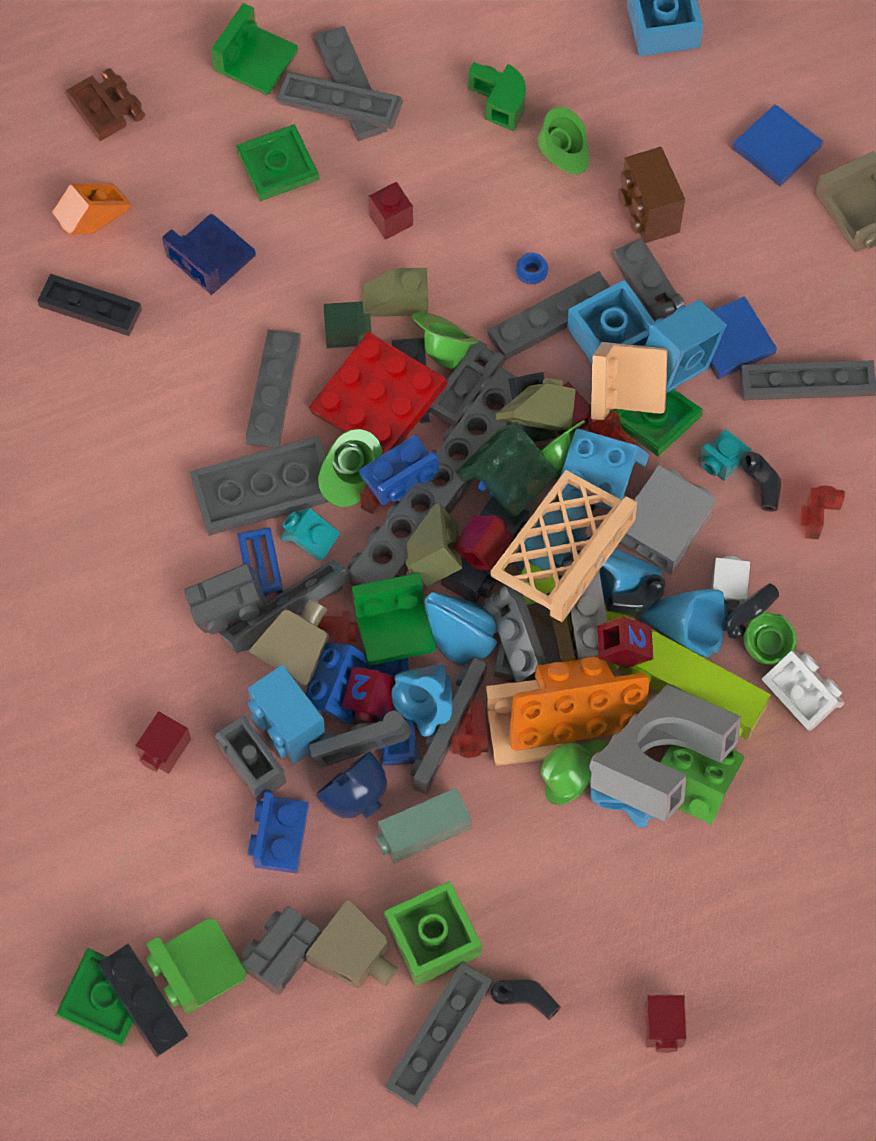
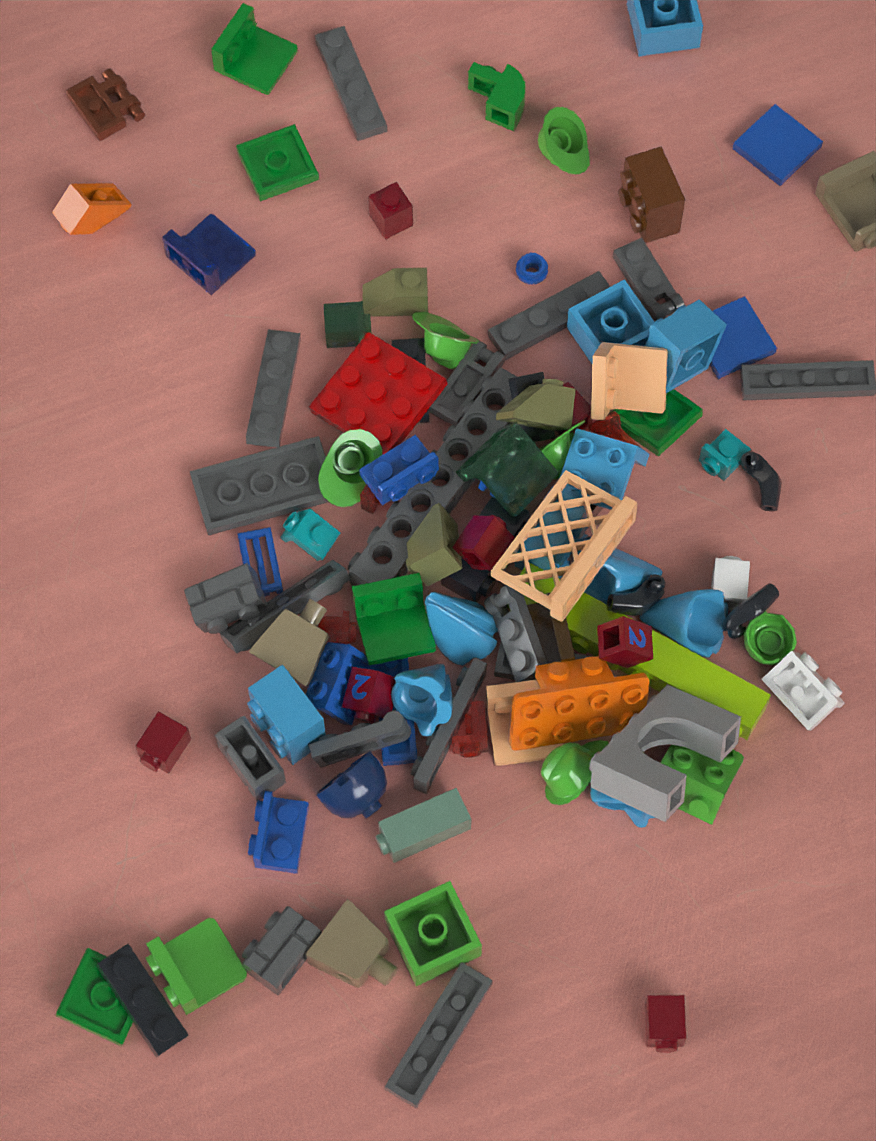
black plate [37,274,142,336] -> none
dark grey tile [277,72,403,130] -> none
black arm [491,980,561,1020] -> none
light grey plate [562,561,608,659] -> none
light grey brick [619,465,717,575] -> none
clear red bracket [800,485,845,539] -> none

